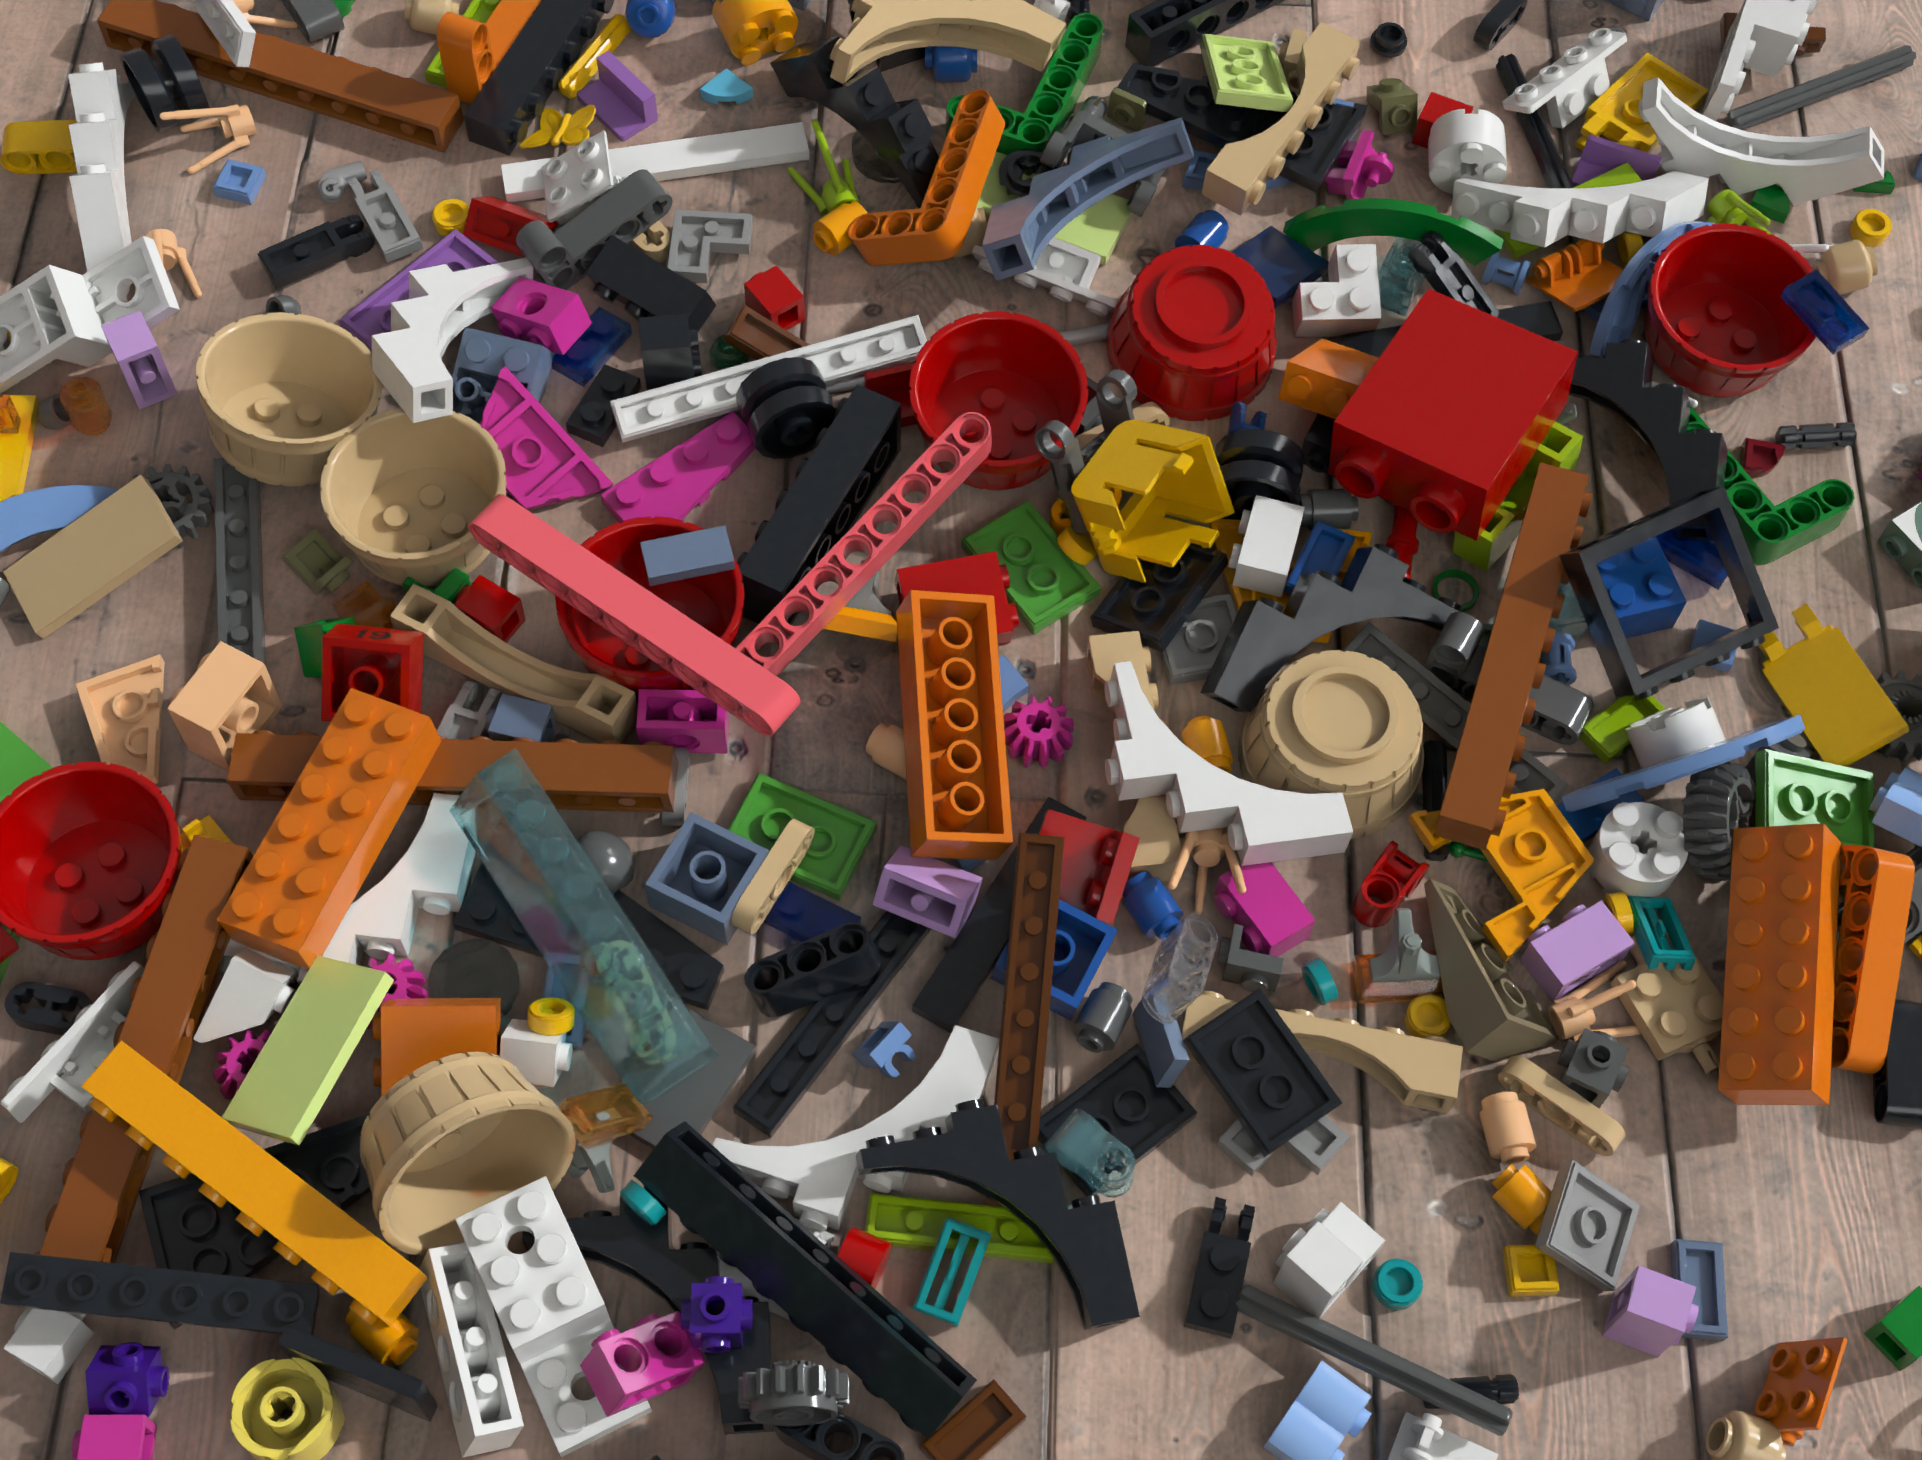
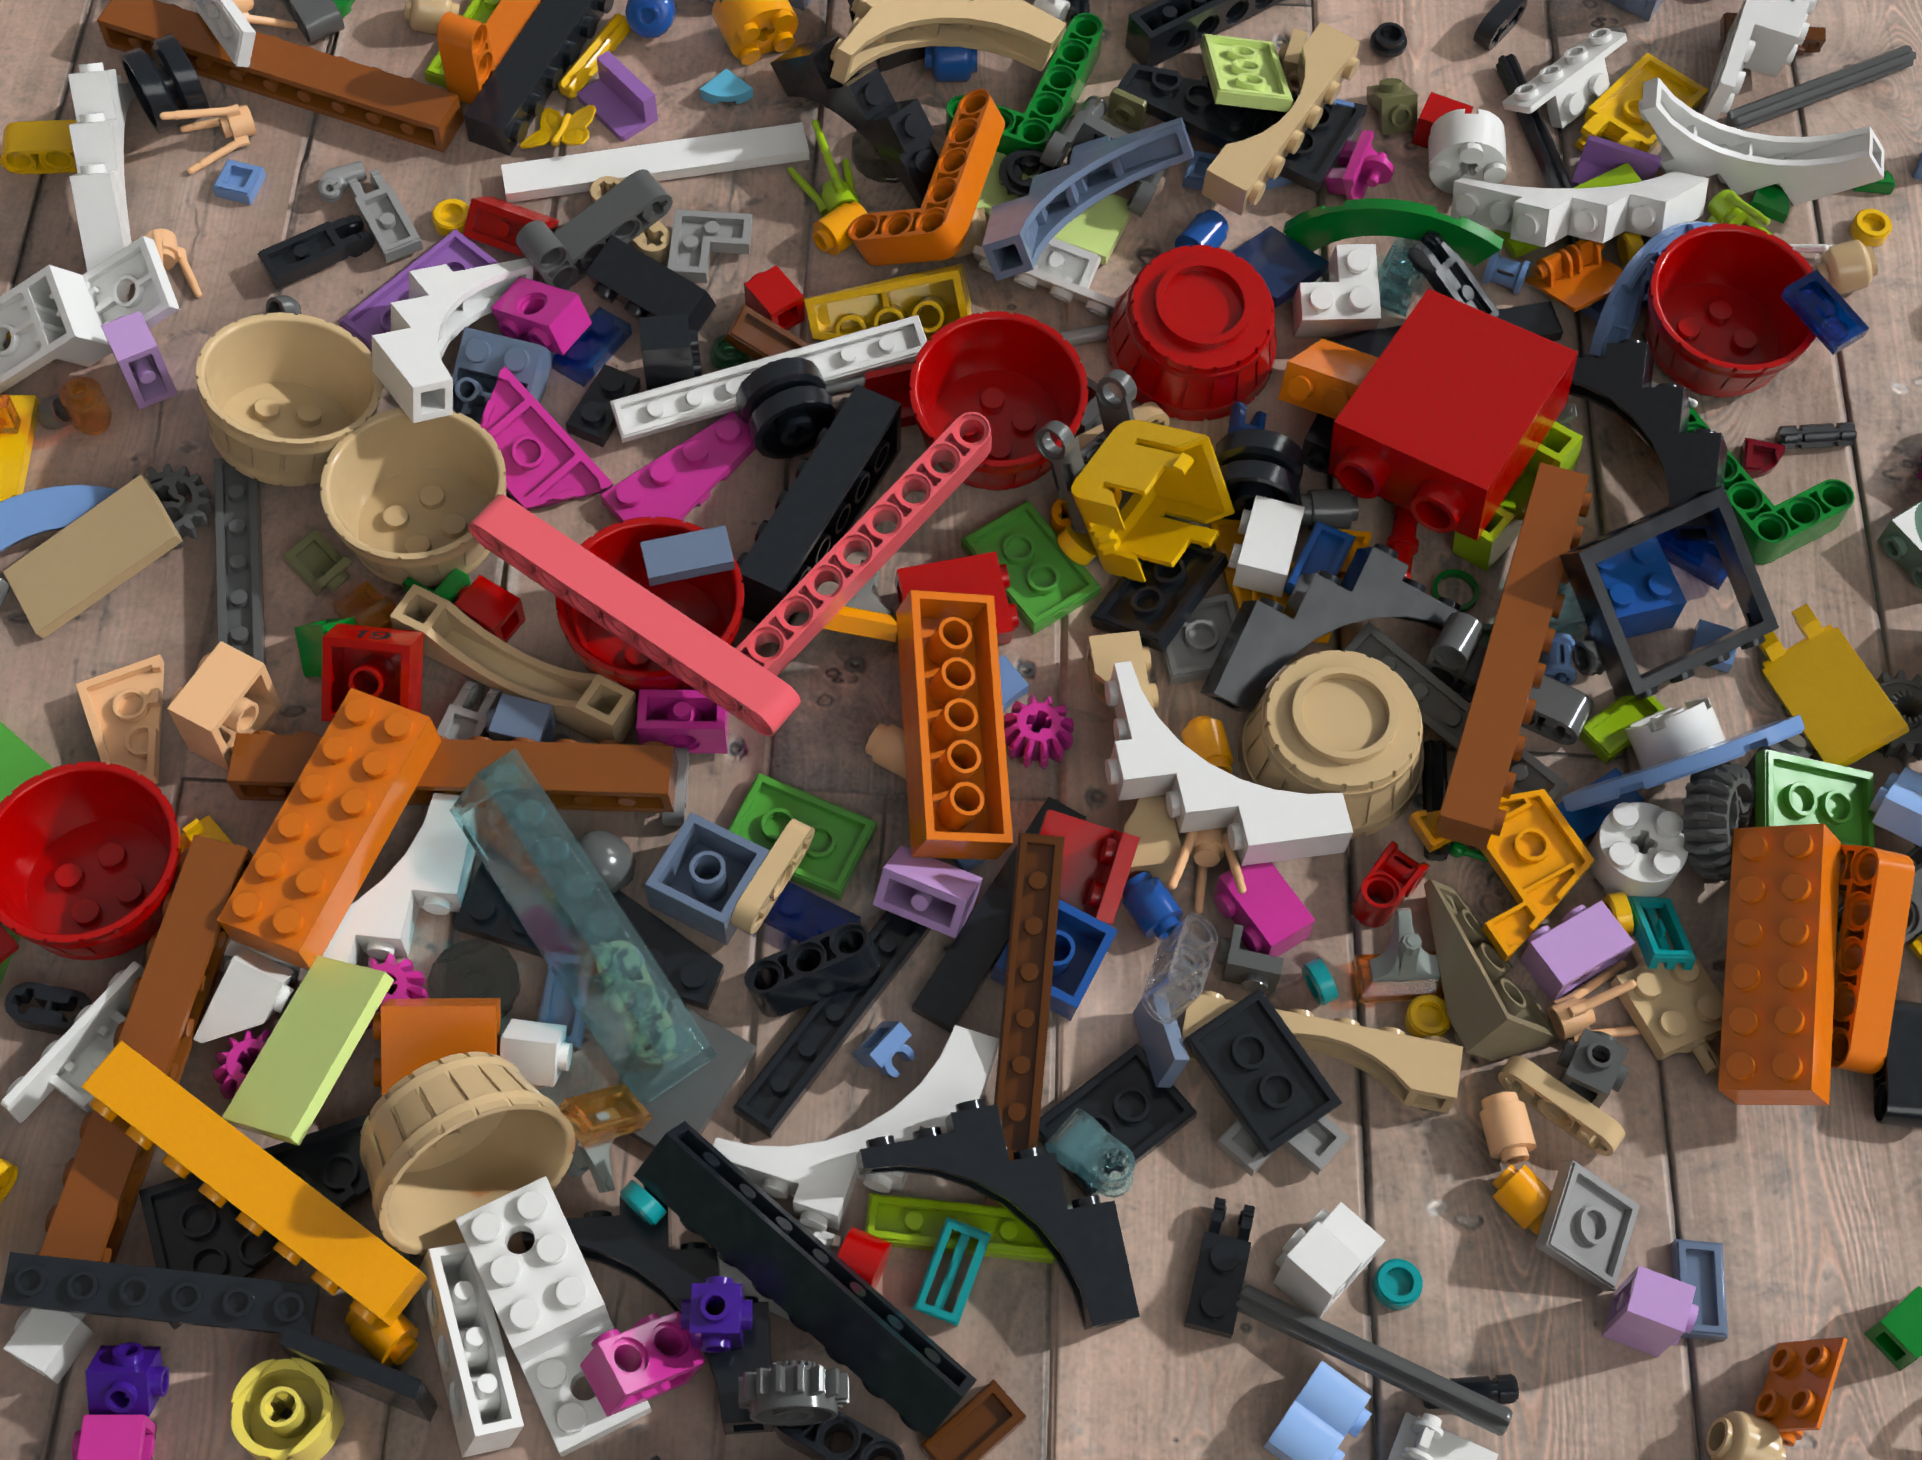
yellow tile [527,997,575,1035] -> none
white hinge [542,130,623,225] -> none
dark grey brick [1073,982,1133,1053] -> none
yellow tile [1502,1245,1560,1297] -> none
none -> yellow wedge [804,264,972,341]
none -> dark grey plate [1572,634,1605,675]

